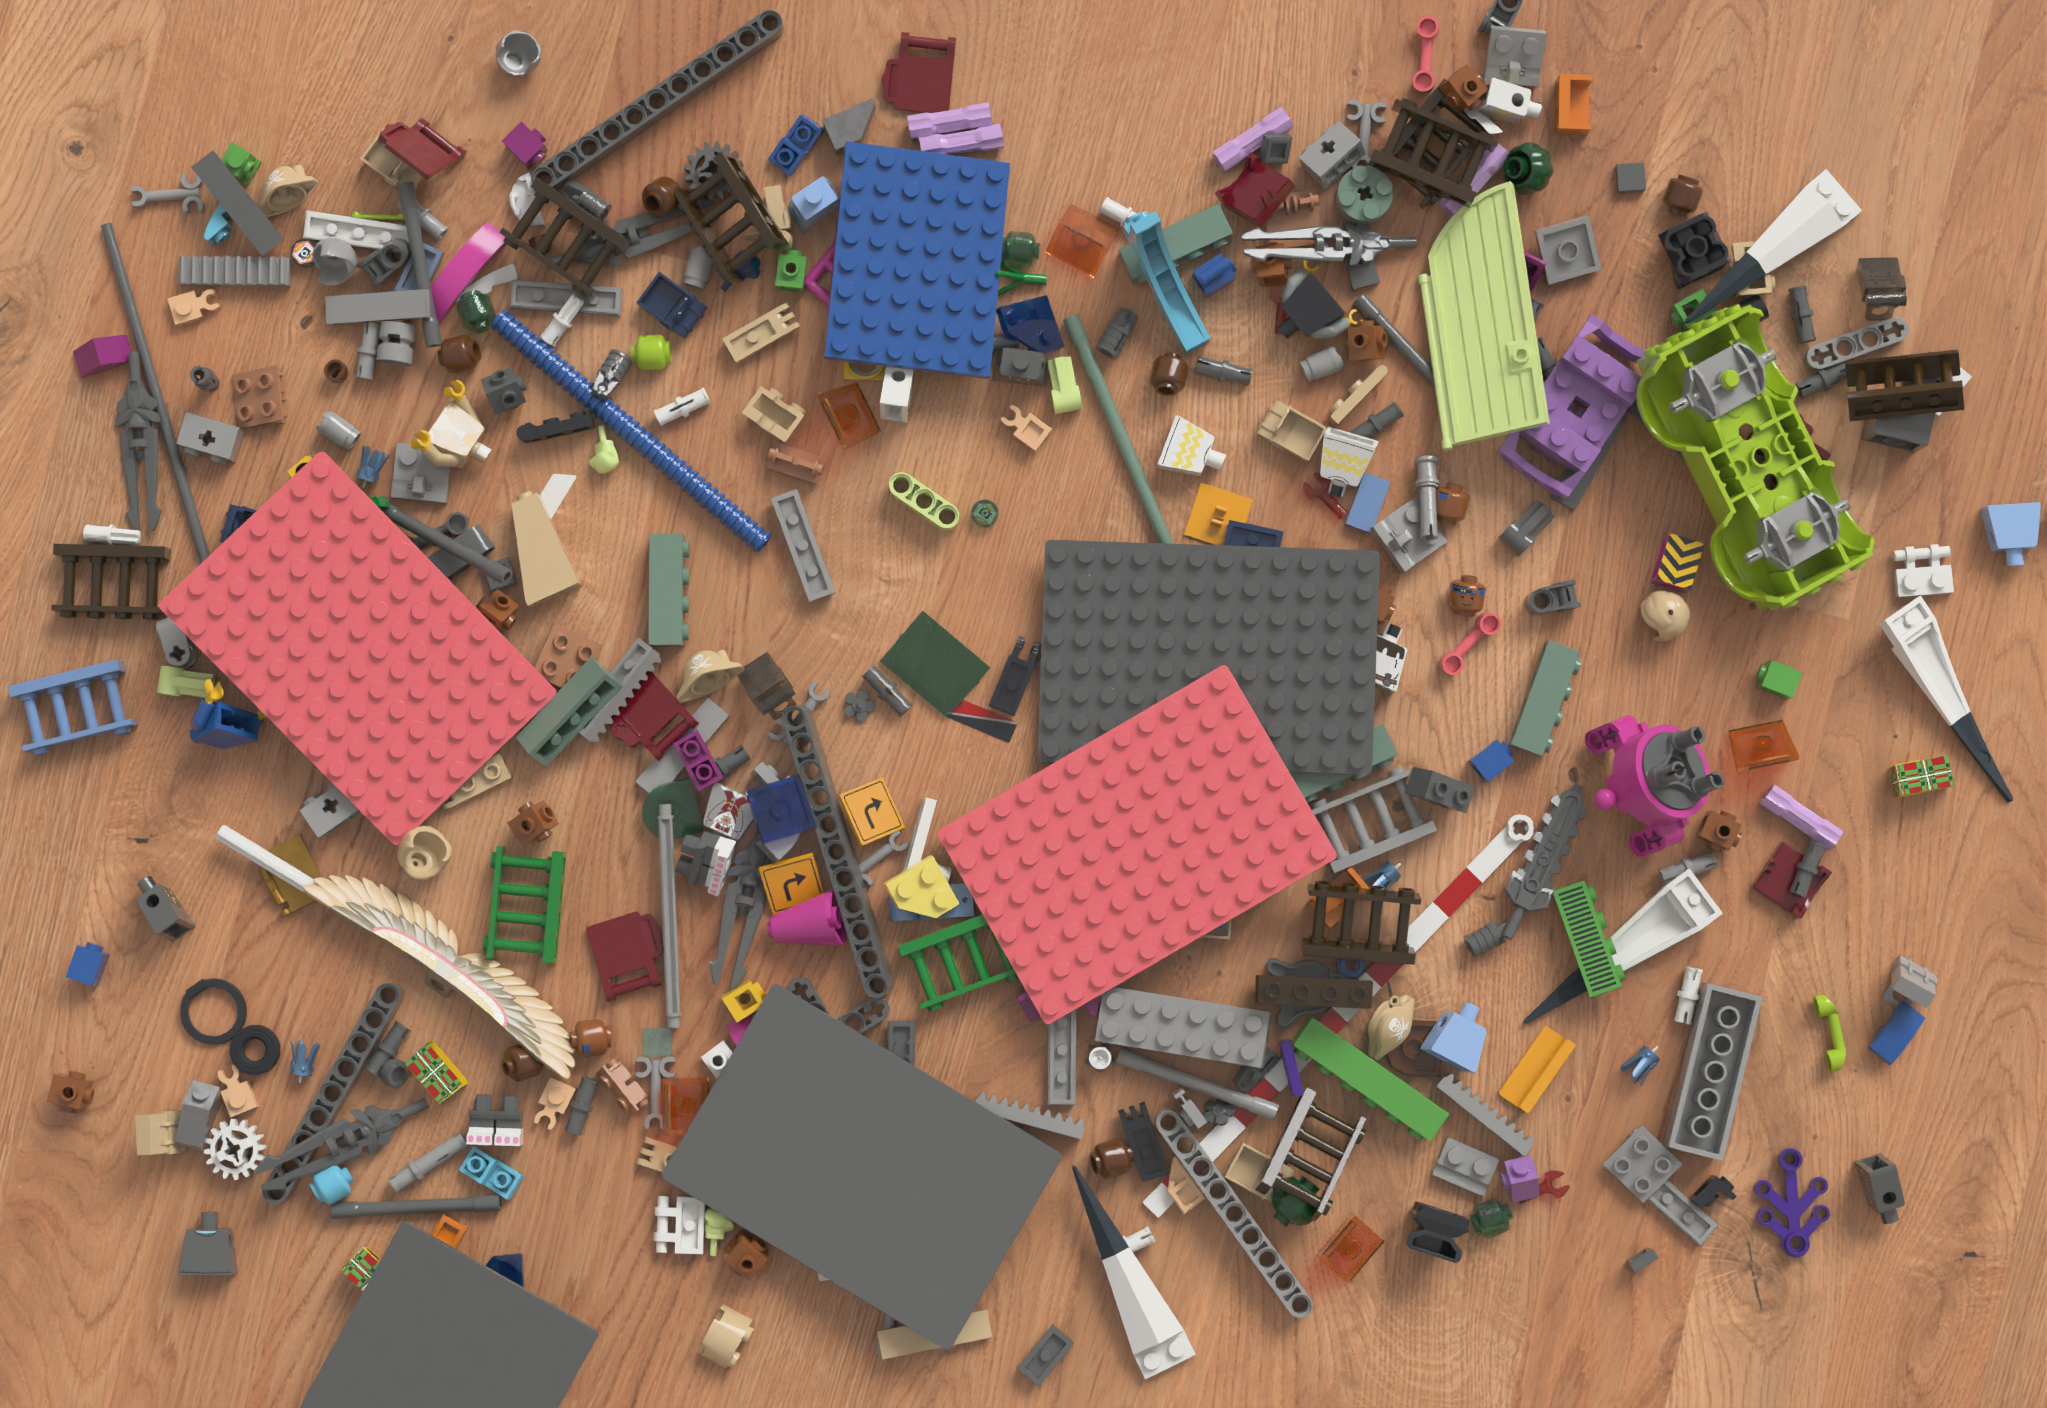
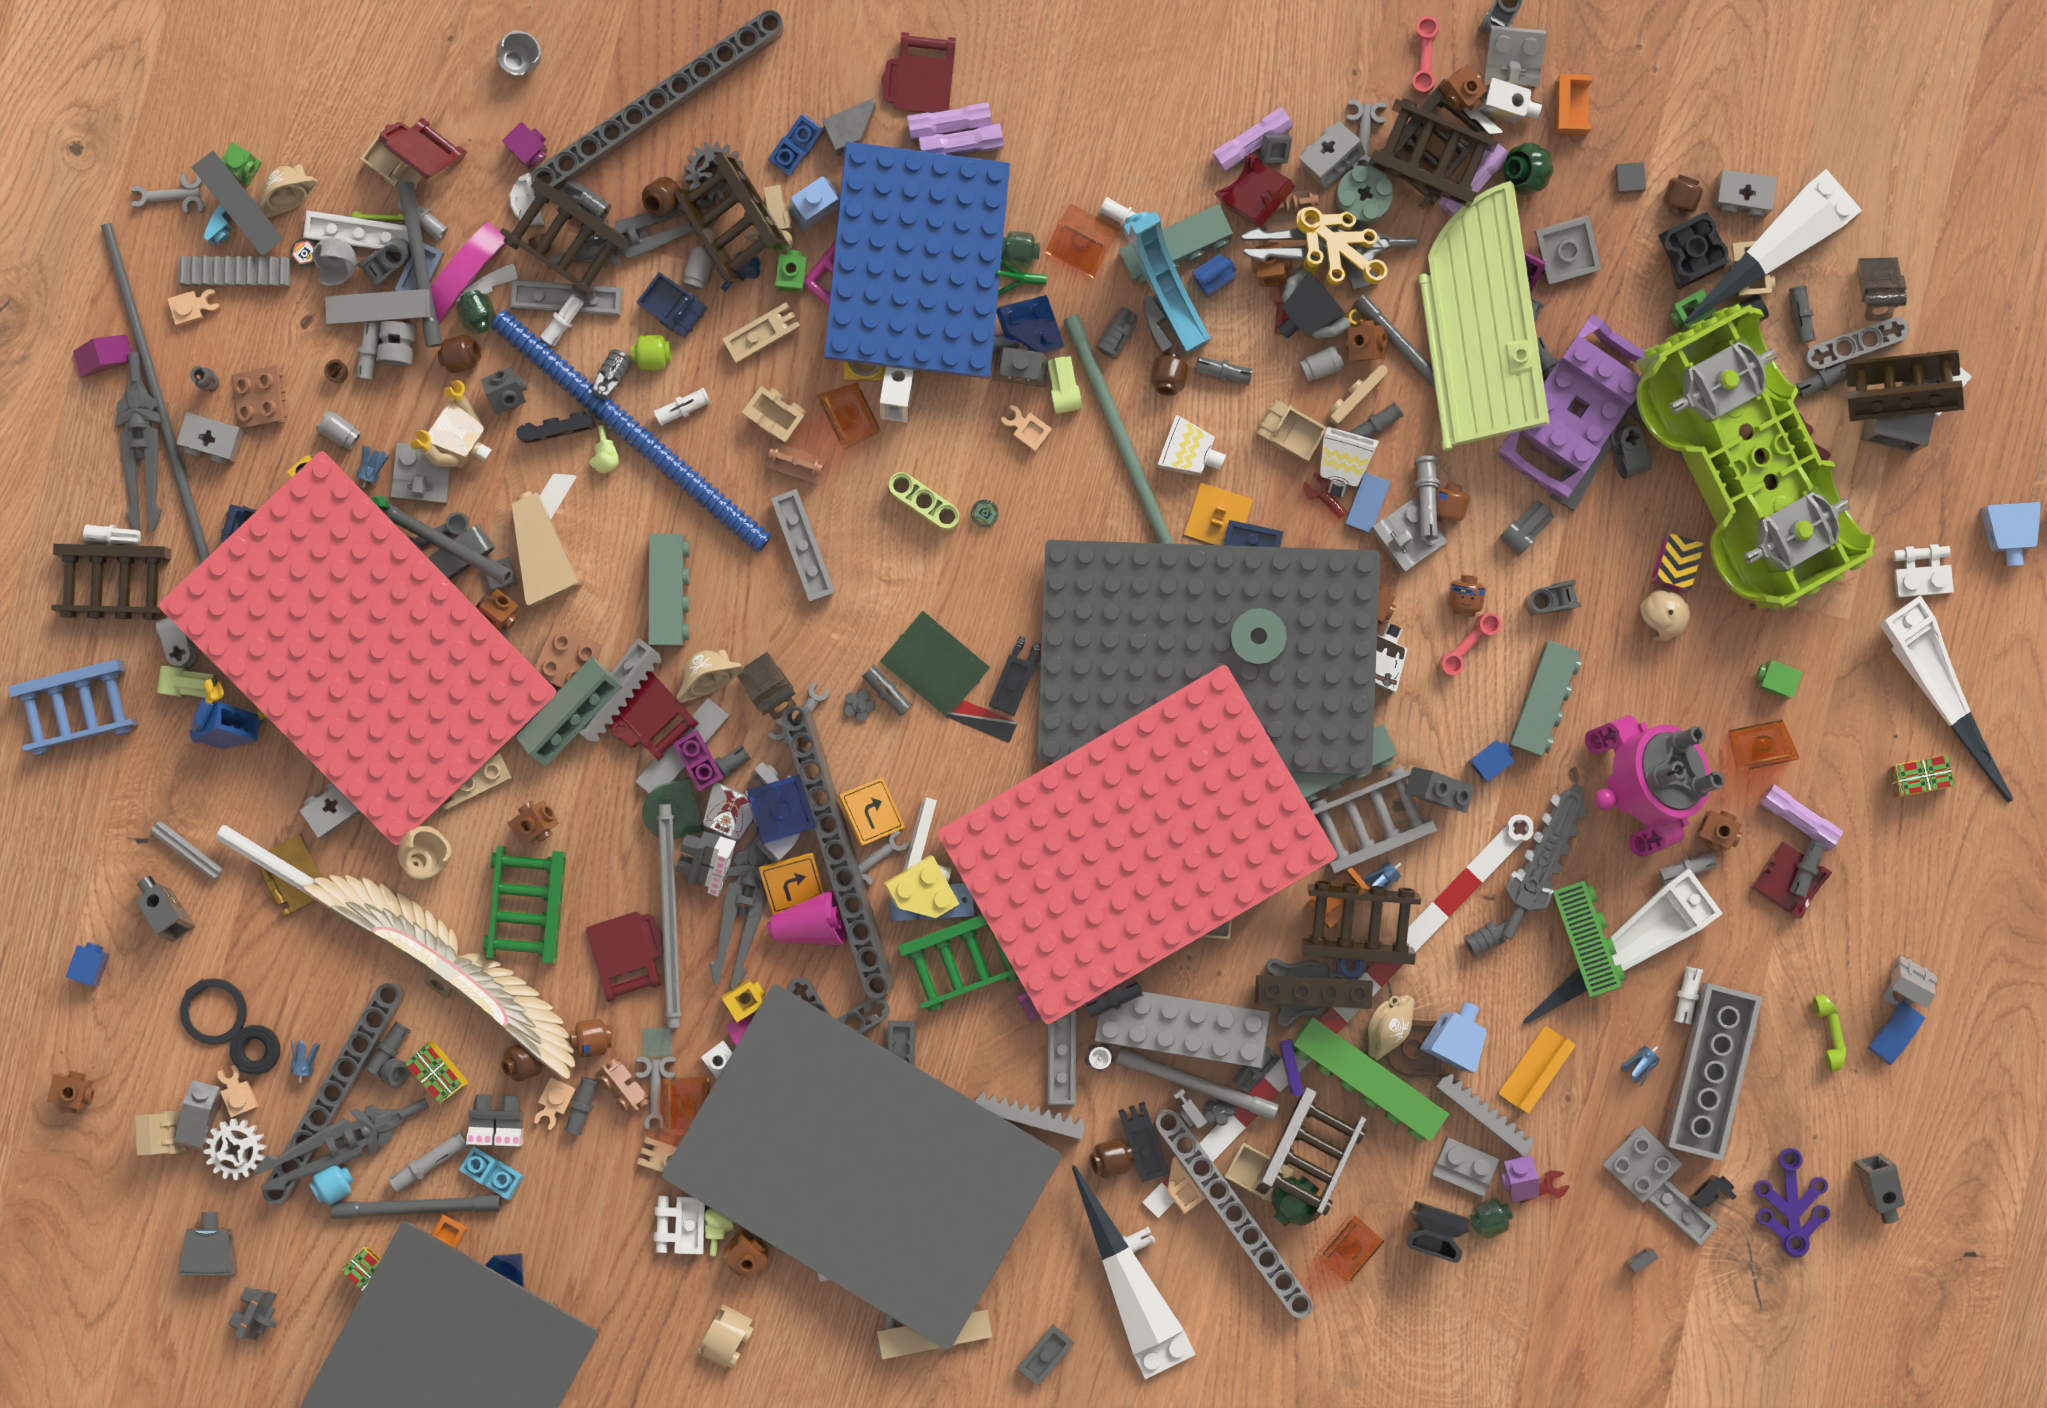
none -> light grey axle [150,821,223,880]
none -> dark grey hips [228,1287,278,1340]
none -> black pin [1085,979,1144,1019]
none -> dark grey slope [1144,295,1172,356]
none -> sand green tile [1231,608,1287,664]
none -> yellow plant [1296,207,1387,285]
none -> dark grey piece [1609,423,1652,479]
none -> light grey brick [1713,169,1777,218]

